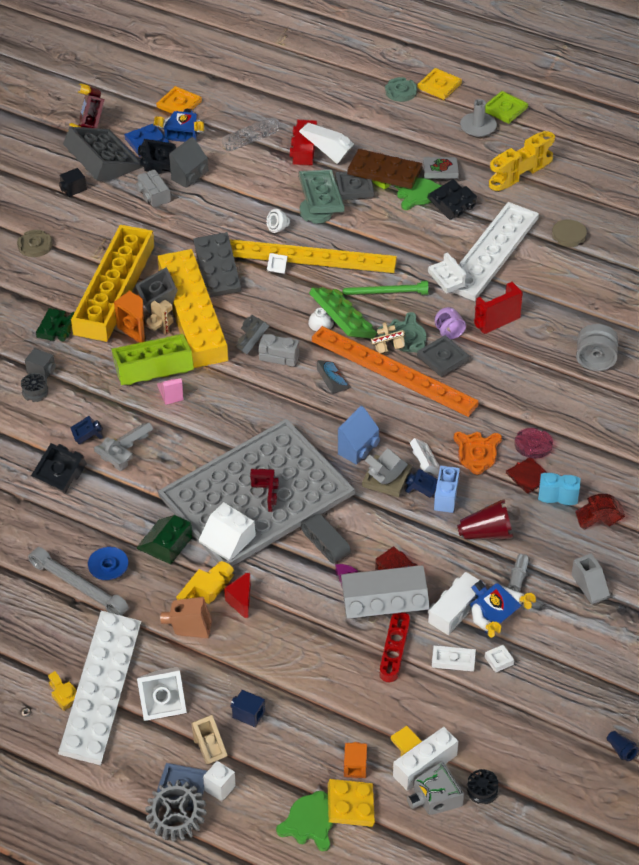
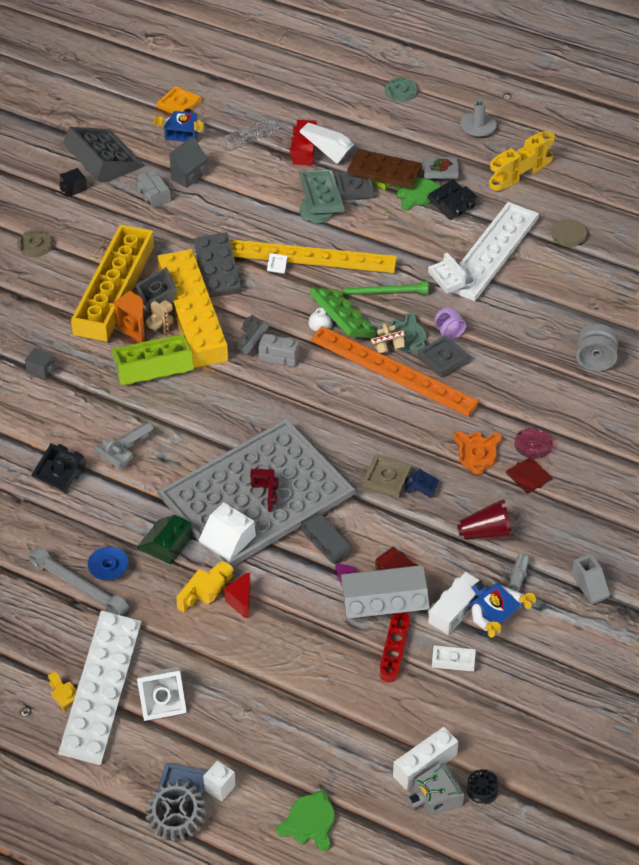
dark grey wheel [21,373,48,402] -> none
dark green plate [36,308,75,342] -> none
dark red torso [69,83,105,128] -> none
dark blue bracket [70,416,103,444] -> none
blue plate [124,123,169,157] -> none
black plate [138,139,176,174] -> none
bright pink slope [157,378,183,405] -> none
nougat torso [160,597,212,638] -> none
tan slope [191,715,228,764] -> none
dark blue brick [230,690,265,727] -> none
white brick [267,209,290,233] -> none
dark grey slope [317,360,349,394] -> none
yellow plate [327,779,375,827] -> none
medium blue slope [338,406,380,465] -> none
orange brick [344,742,367,778] -> none
light grey brick [365,448,408,484] -> none
yellow panel [391,726,422,756] -> none
white plate [410,438,440,475] -> none
yellow tile [417,68,462,100] -> none
light blue slope [434,466,460,513] -> none
red panel [474,282,523,334] -> none
lime plate [485,91,528,124] -> none
white plate [485,645,514,673] -> none
medium azure brick [538,473,581,505] -> none
clear red brick [575,494,625,530] -> none
dark blue cone [607,731,639,761] -> none

